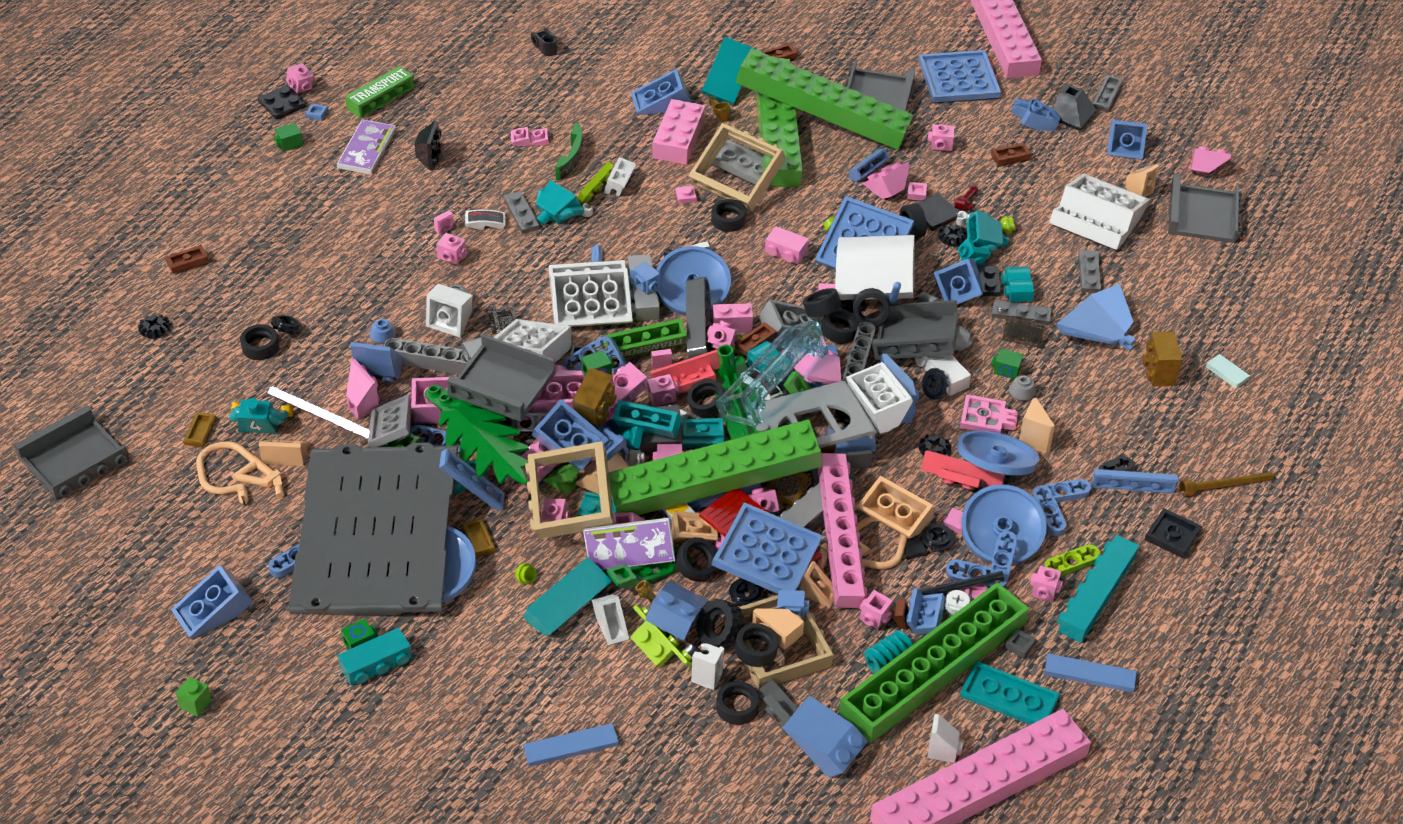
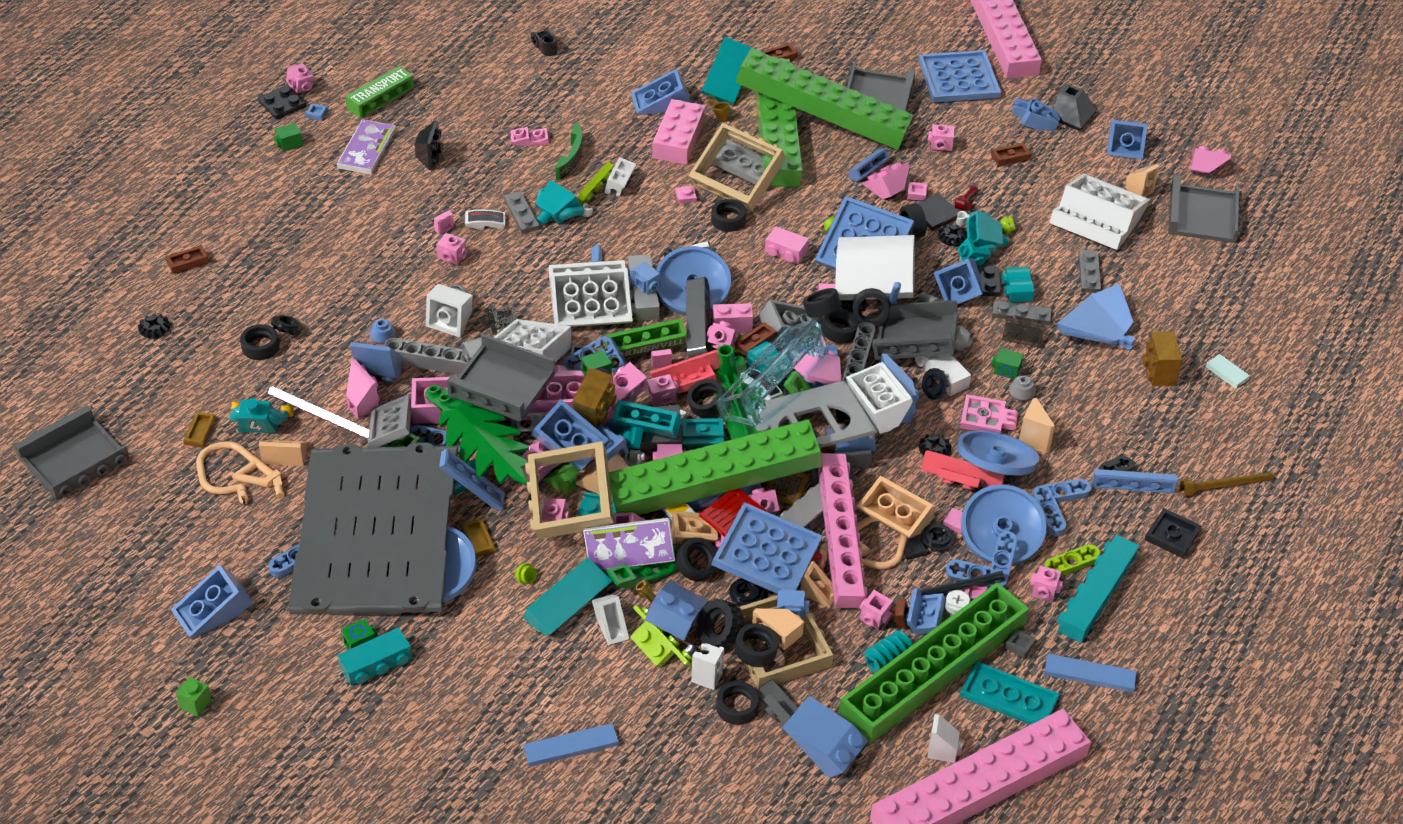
flat silver tile [1092,75,1123,112] -> none

